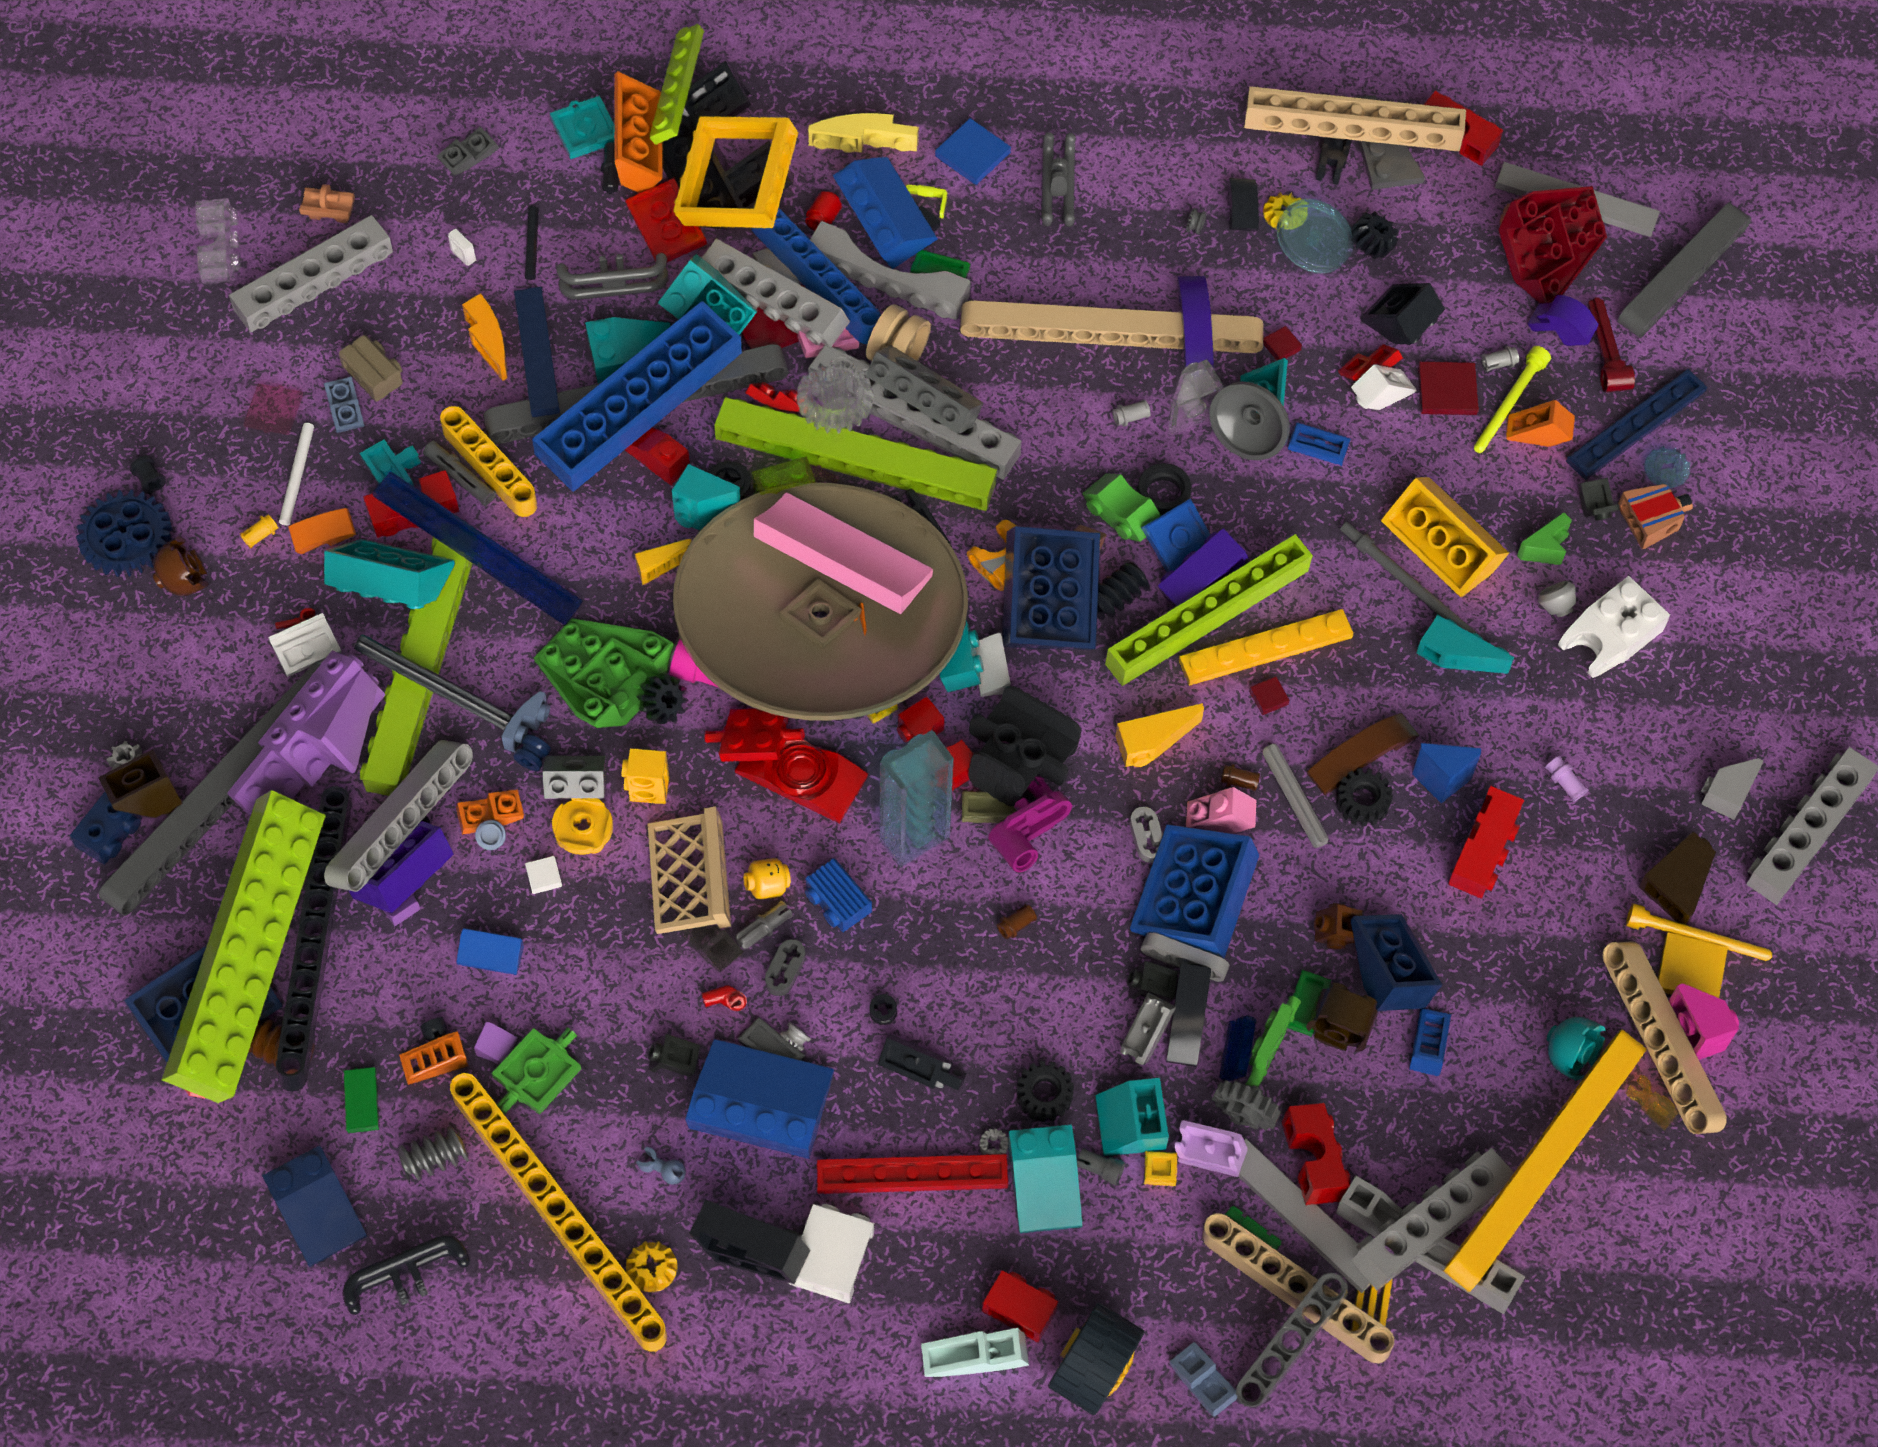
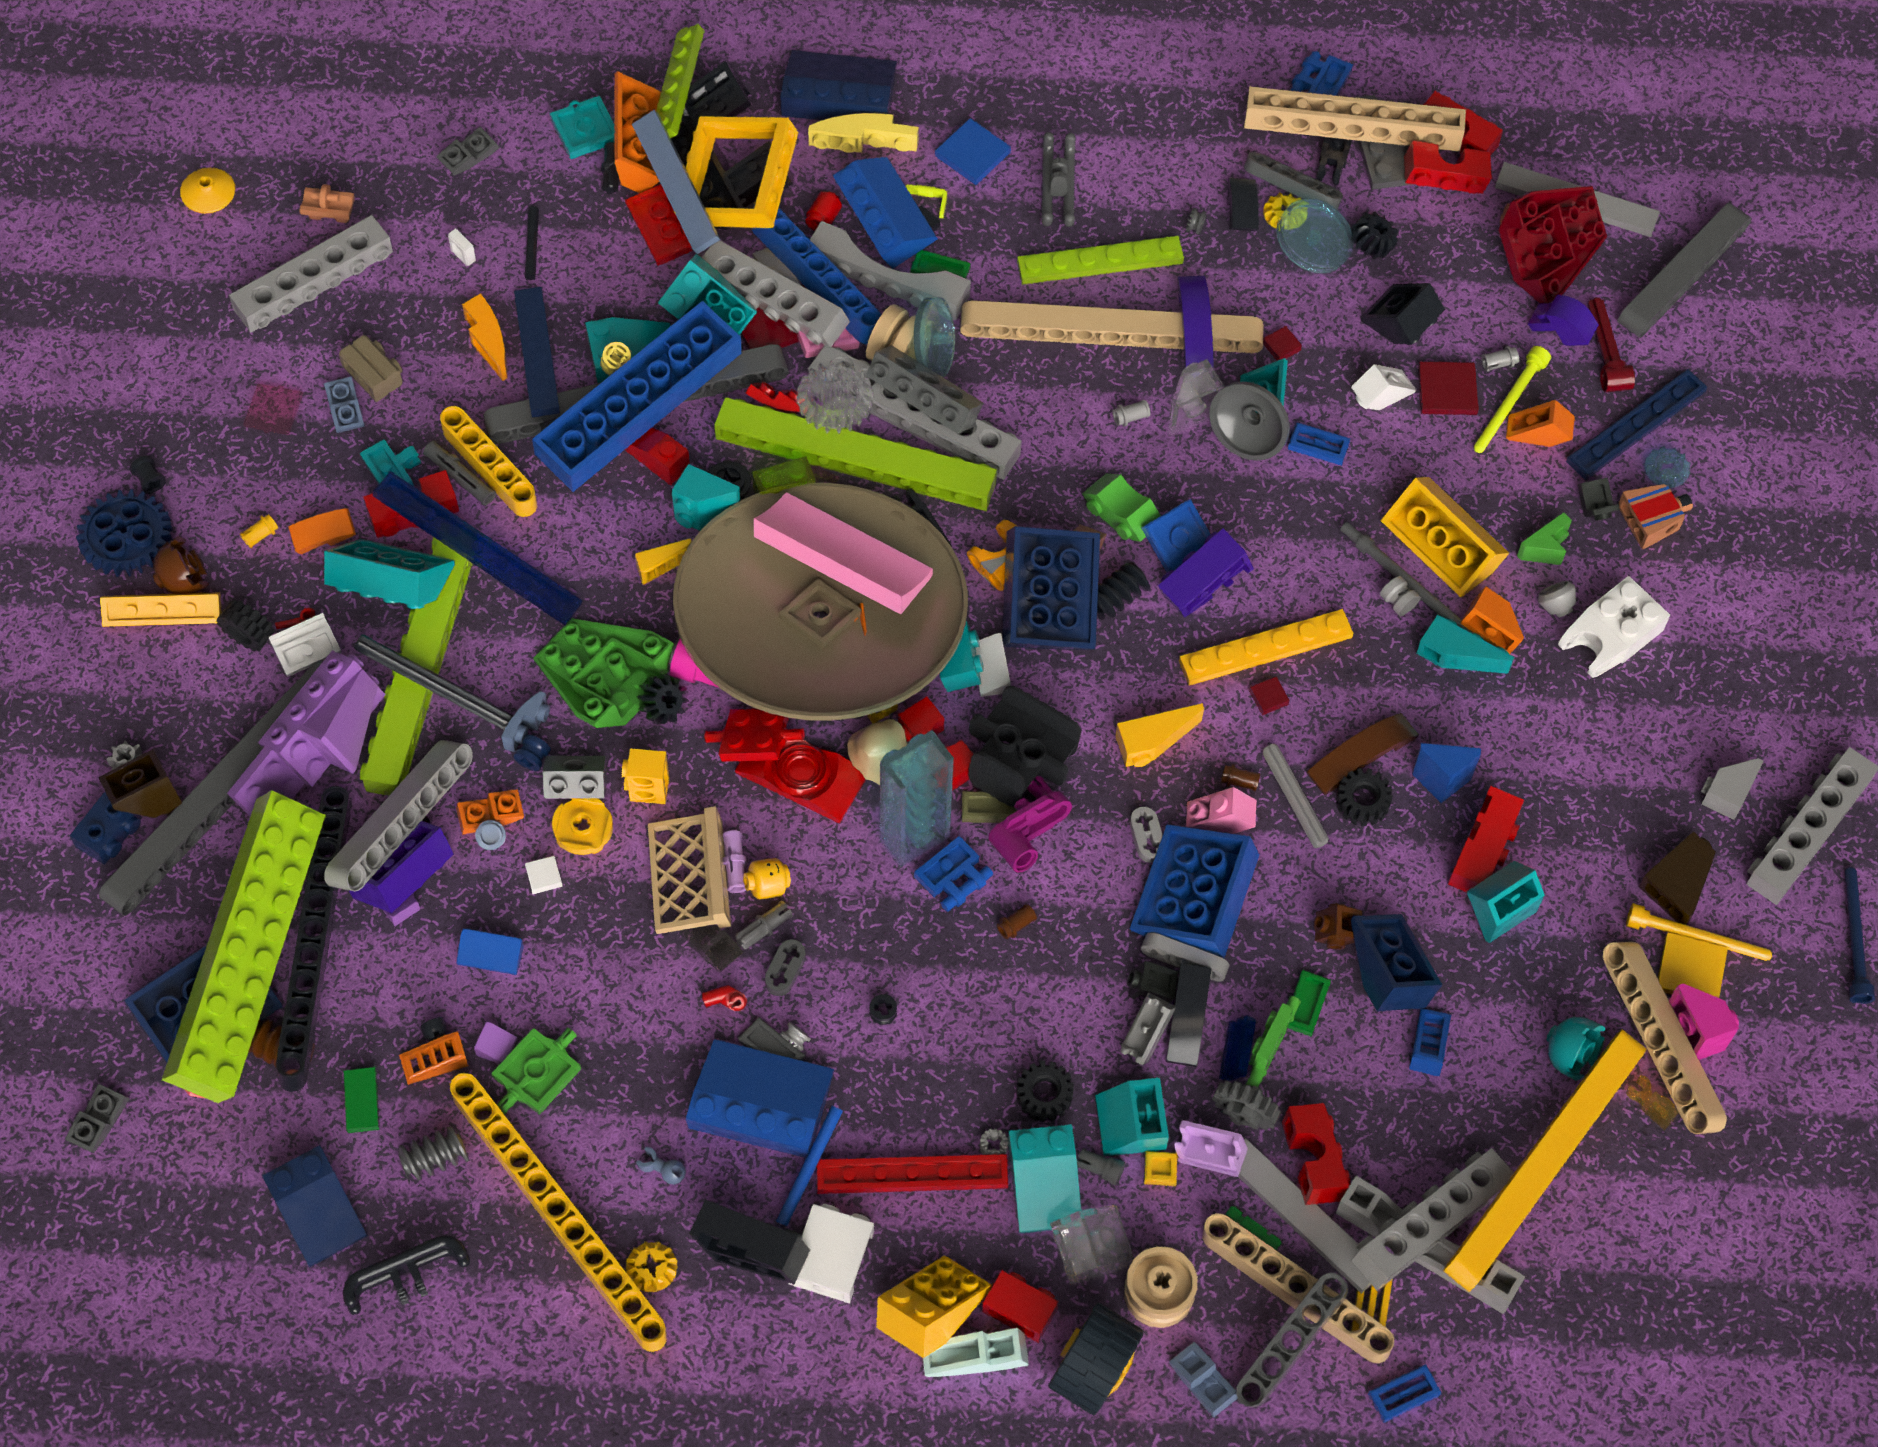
clear arch [195,198,241,284] -> none
white bar [279,423,314,525] -> none
dark grey piece [556,253,669,300] -> none
pearl dark grey bracket [648,1034,700,1077] -> none
blue brick [805,858,872,932] -> none
black hinge [878,1034,967,1090] -> none
lime brick [1105,534,1313,686] -> none
black tyre [1137,463,1192,515] -> none
dark brown brick [1306,983,1378,1052] -> none
red slope [1338,344,1403,381] -> none
lavender pin [1545,756,1589,802] -> none
none -> dark grey slope [65,1084,130,1153]
none -> yellow plate [100,592,222,627]
none -> yellow dish [180,168,235,213]
none -> black tyre [216,600,275,652]
none -> light yellow wheel [601,342,631,376]
none -> sand blue tile [632,110,721,254]
none -> lavender pin [722,830,747,893]
none -> blue bar [776,1106,843,1226]
none -> dark blue slope [781,50,897,120]
none -> tan piece [847,719,914,785]
none -> yellow slope [876,1255,992,1358]
none -> clear light blue piece [914,297,955,378]
none -> blue plate [914,836,993,912]
none -> lime plate [1017,236,1184,285]
none -> clear slope [1050,1204,1134,1285]
none -> tan wheel [1124,1246,1198,1328]
none -> dark grey beam [1244,152,1343,211]
none -> blue plate [1290,51,1353,96]
none -> blue tile [1368,1364,1442,1423]
none -> light grey wheel [1380,576,1421,617]
none -> red arch [1404,141,1492,194]
none -> orange slope [1460,586,1524,654]
none -> teal slope [1467,861,1545,943]
none -> dark blue piece [1845,867,1875,1004]

